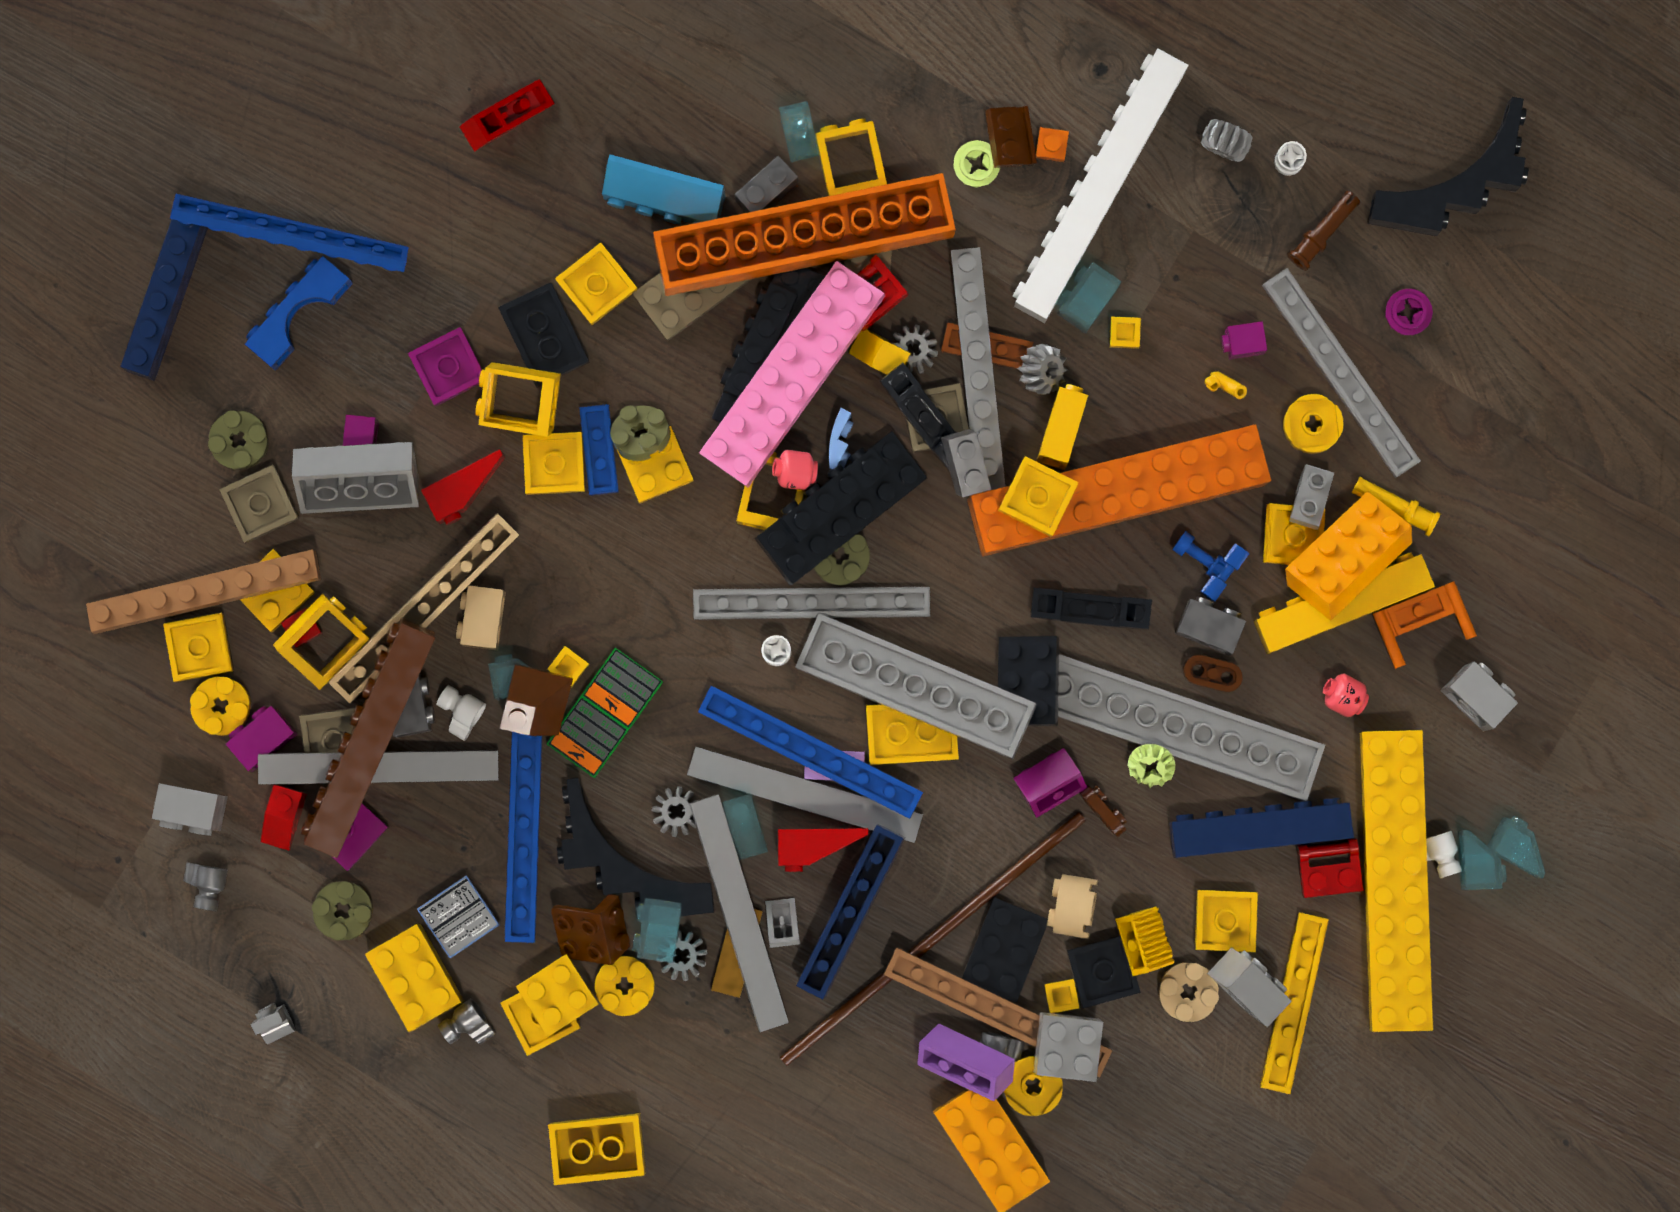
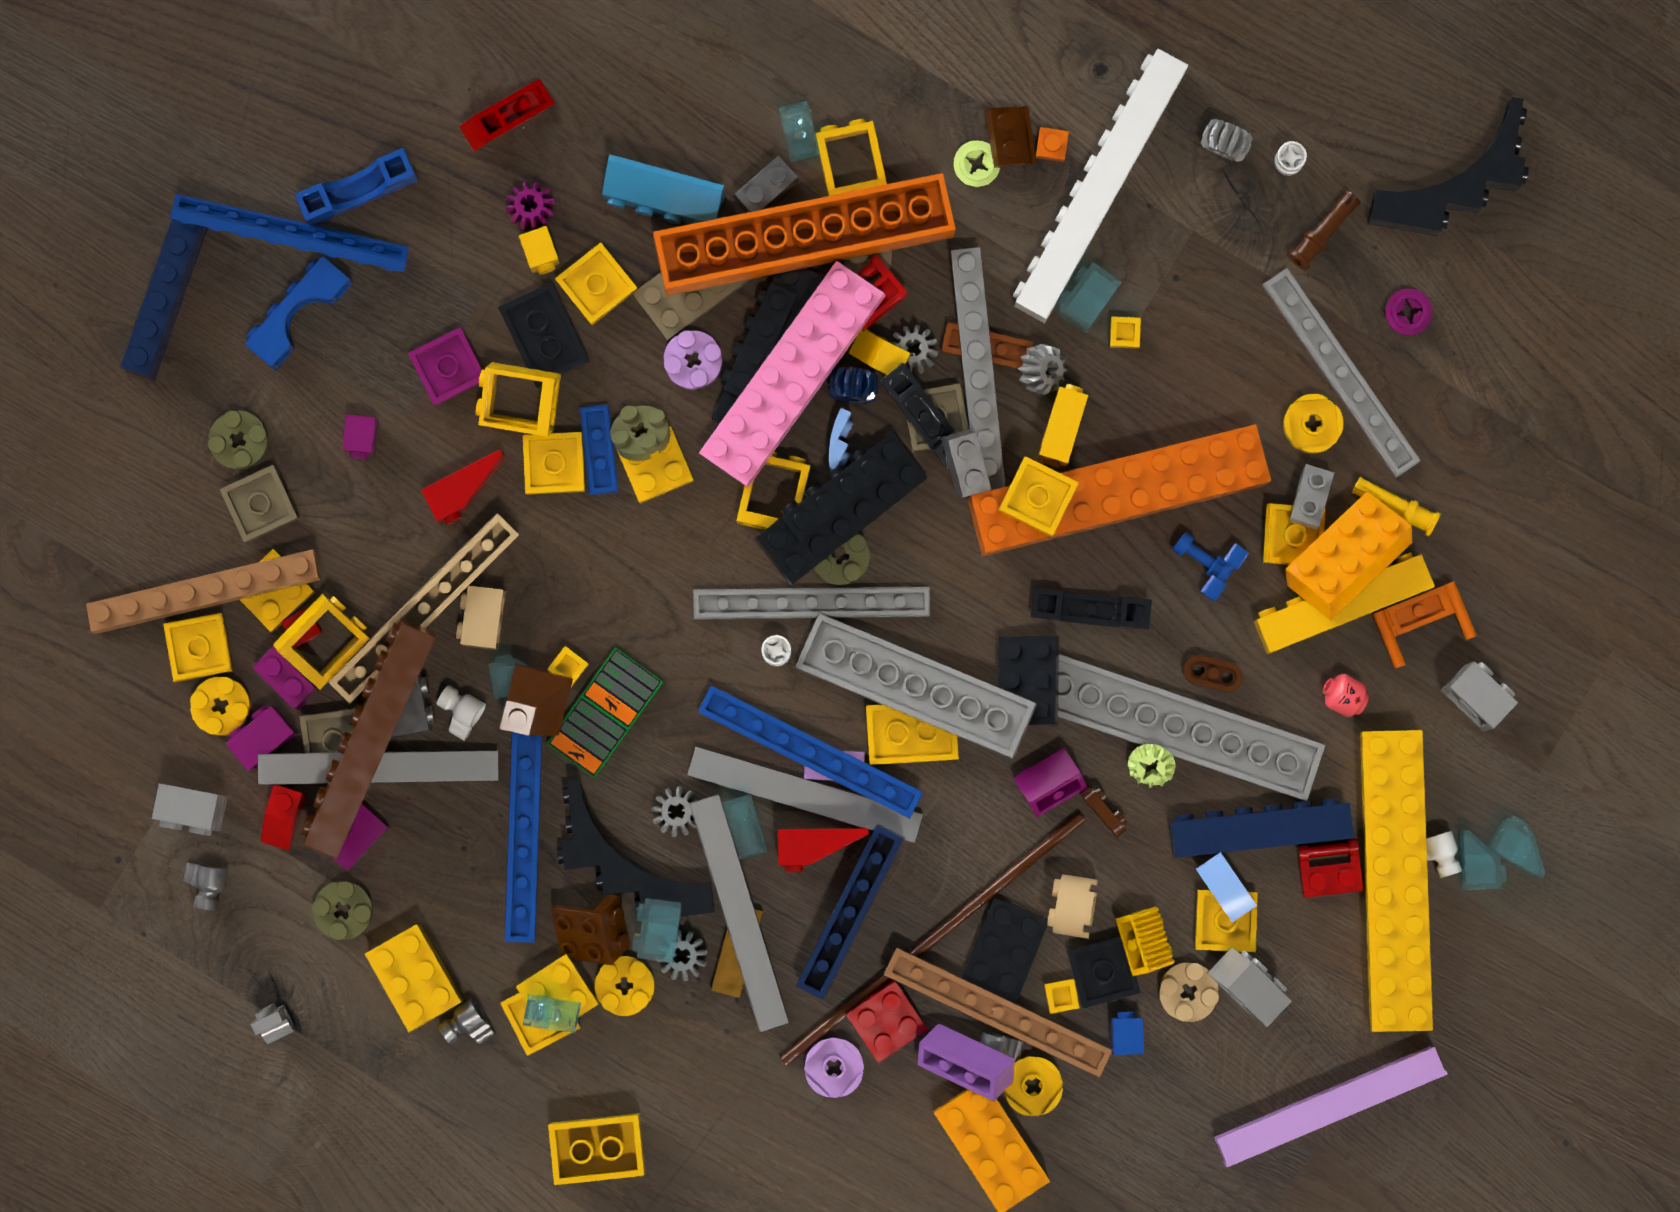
light grey brick [292,442,420,514] -> none
light grey tile [417,875,500,958] -> none
light grey slope [765,898,800,948] -> none
coral head [772,450,818,490] -> none
light grey brick [1033,1012,1103,1082] -> none
flat silver brick [1175,596,1246,656] -> none
yellow arm [1205,371,1247,399] -> none
magenta brick [1221,321,1267,360] -> none
yellow tile [1260,912,1329,1094] -> none
none -> magenta brick [252,646,320,711]
none -> blue arch [294,148,418,226]
none -> magenta gear [505,181,555,231]
none -> yellow brick [519,226,560,275]
none -> clear light blue slope [523,995,581,1033]
none -> lavender plate [664,330,722,390]
none -> lavender plate [804,1037,864,1098]
none -> dark blue gear [829,367,879,404]
none -> red plate [845,980,928,1063]
none -> blue brick [1111,1012,1144,1055]
none -> light blue slope [1196,852,1257,922]
none -> lavender tile [1214,1046,1448,1167]

